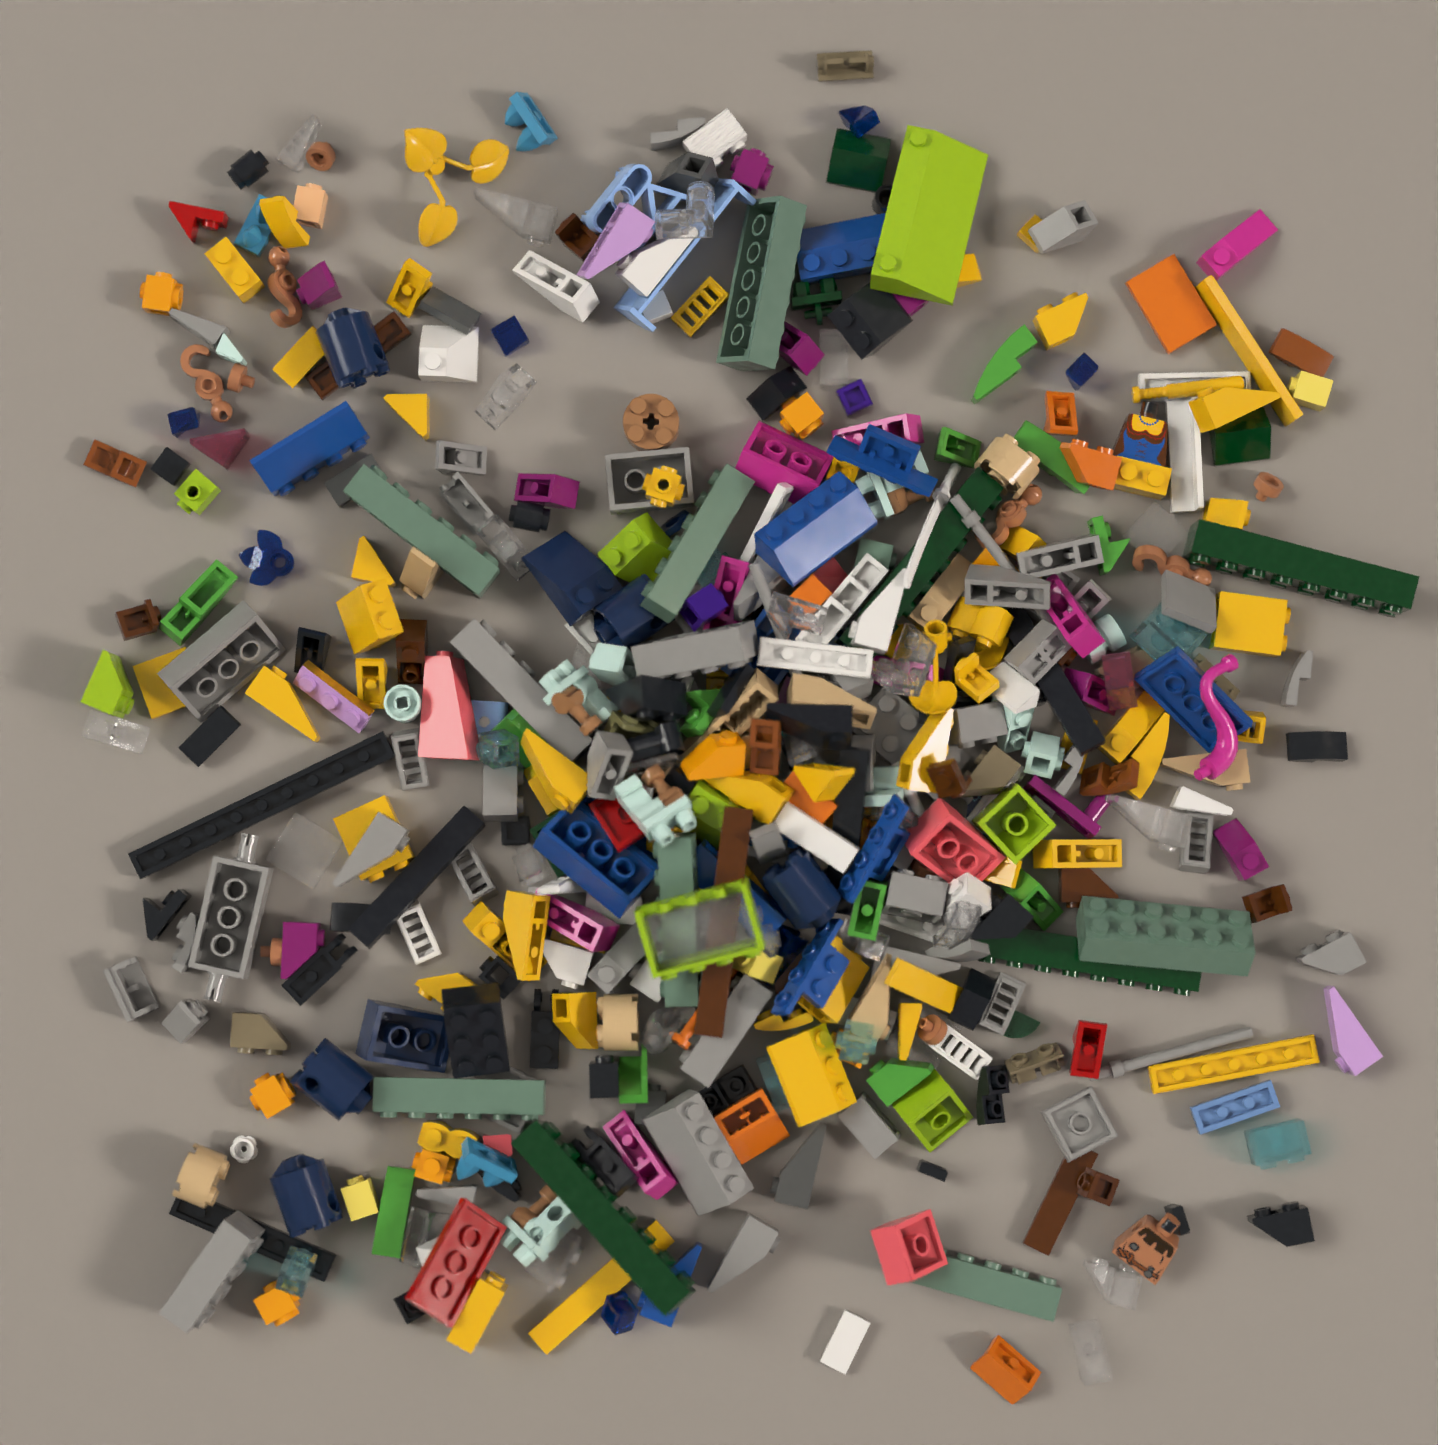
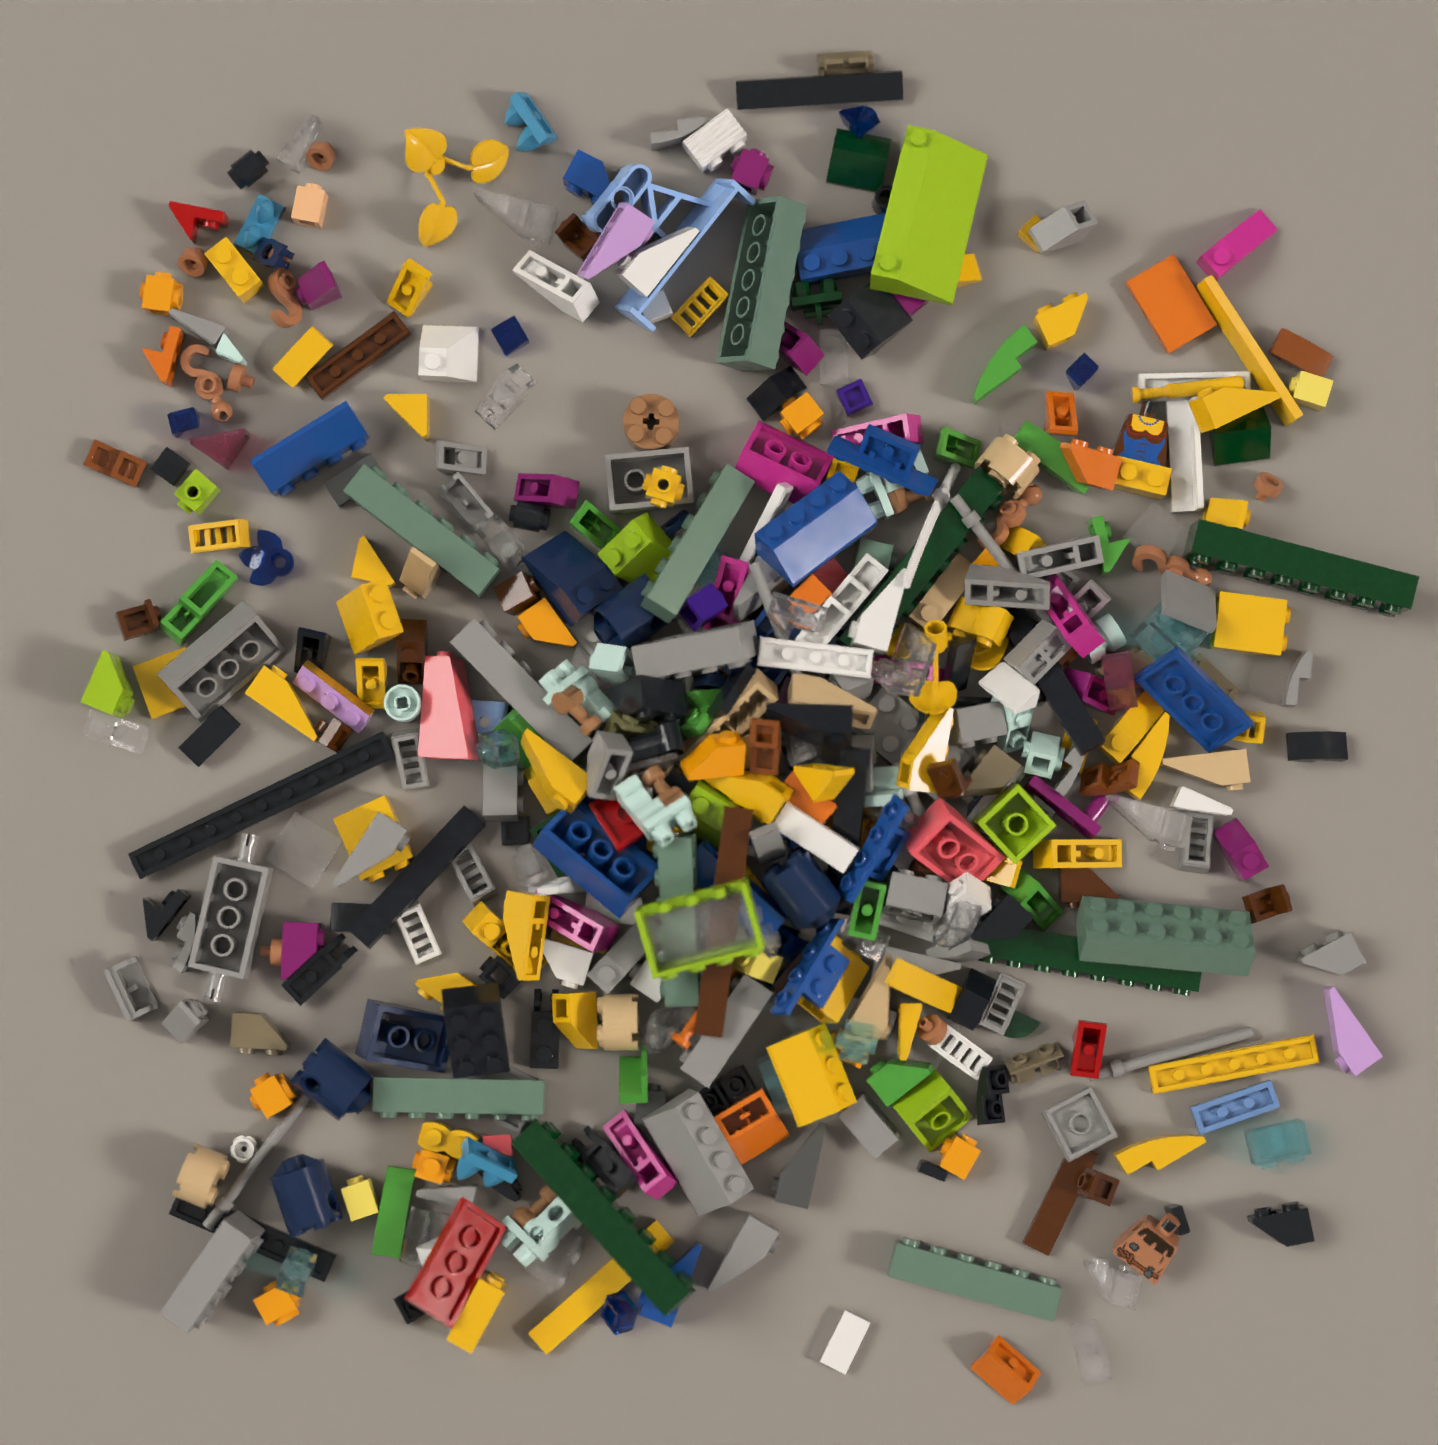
yellow slope [259,196,310,249] -> none
dark blue cylinder [316,307,390,389] -> none
dark grey tile [419,286,482,335] -> none
black brick [589,1055,619,1098] -> none
clear brick [655,181,715,240] -> none
dark grey slope [656,152,719,201] -> none
yellow slope [753,1007,814,1031] -> none
coral slope [870,1209,948,1285] -> none
yellow bracket [954,652,999,704] -> none
dark pink animal [1194,654,1239,781] -> none
none -> orange slope [141,326,185,387]
none -> nougat tile [178,248,208,277]
none -> yellow slope [188,519,251,554]
none -> light grey bar [202,1093,311,1231]
none -> dark blue piece [253,237,295,270]
none -> reddish brown tile [315,718,353,753]
none -> reddish brown brick [493,571,542,616]
none -> light orange slope [517,597,578,648]
none -> blue slope [563,149,616,205]
none -> bright green slope [569,500,621,550]
none -> dark blue plate [693,670,728,690]
none -> black tile [736,70,903,110]
none -> light orange brick [937,1133,981,1180]
none -> yellow slope [1113,1134,1207,1175]

